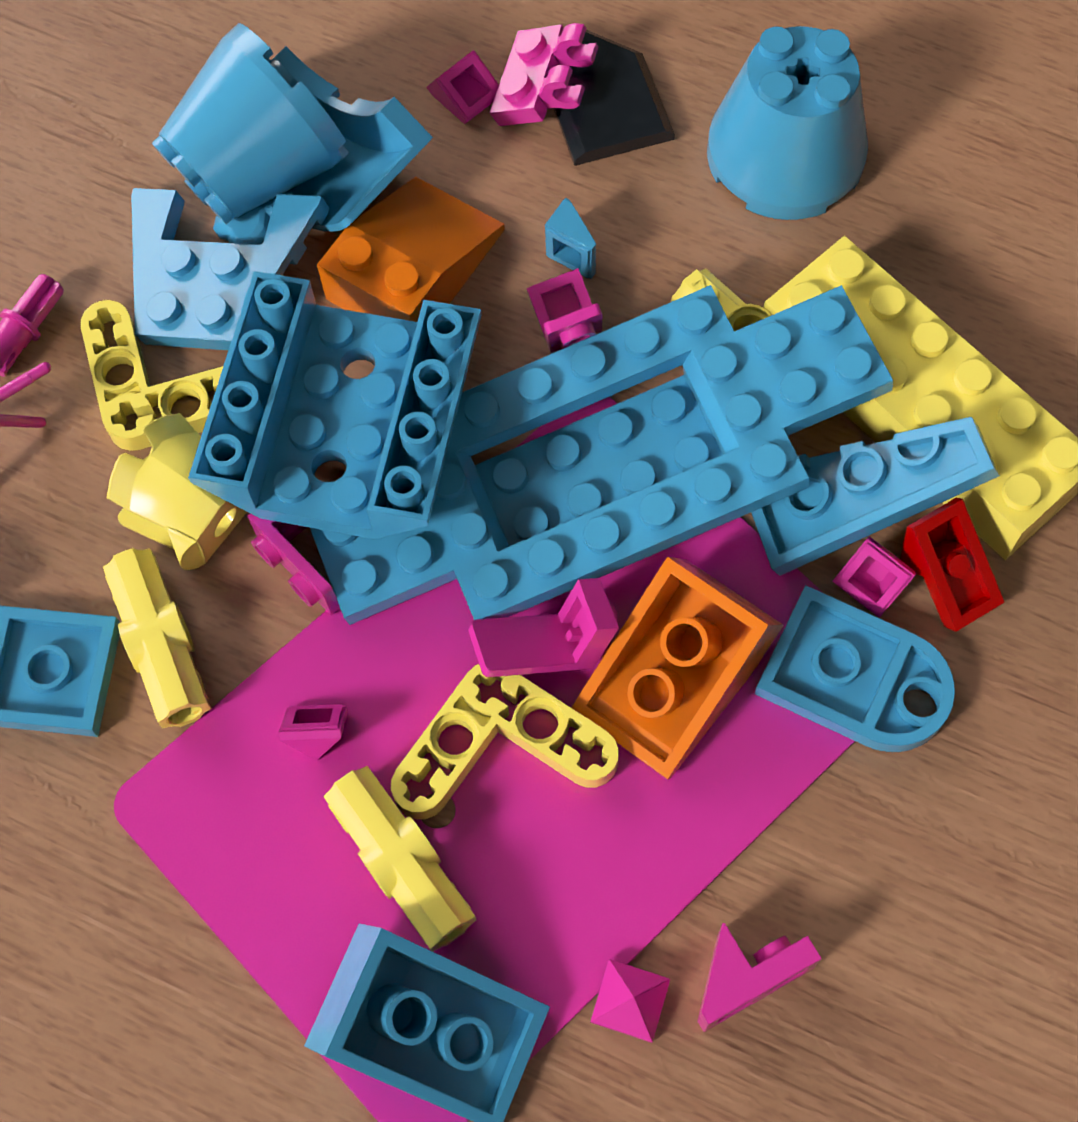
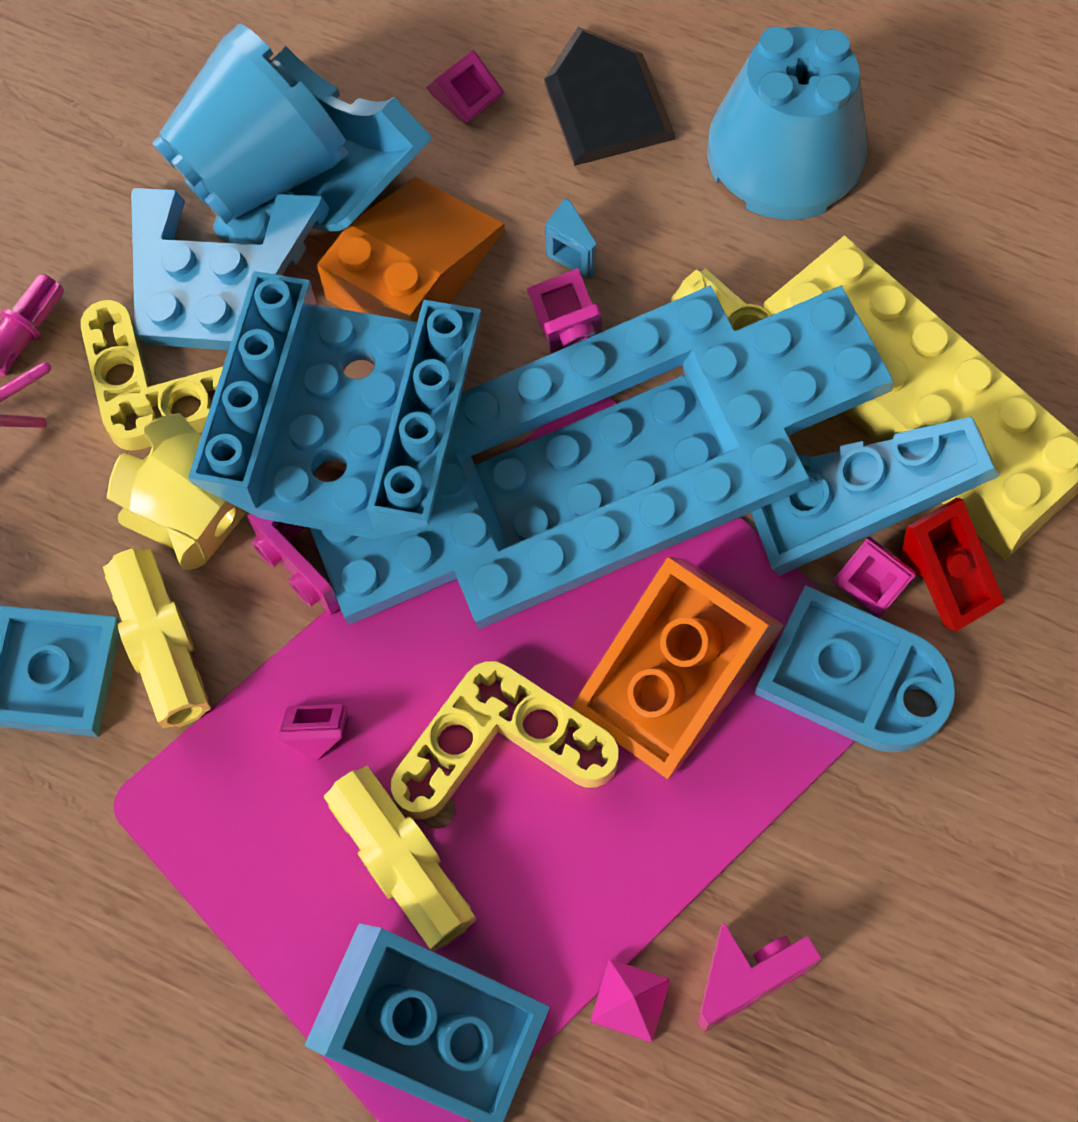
dark pink bracket [468,578,619,677] -> none
dark pink plate [489,23,598,126] -> none

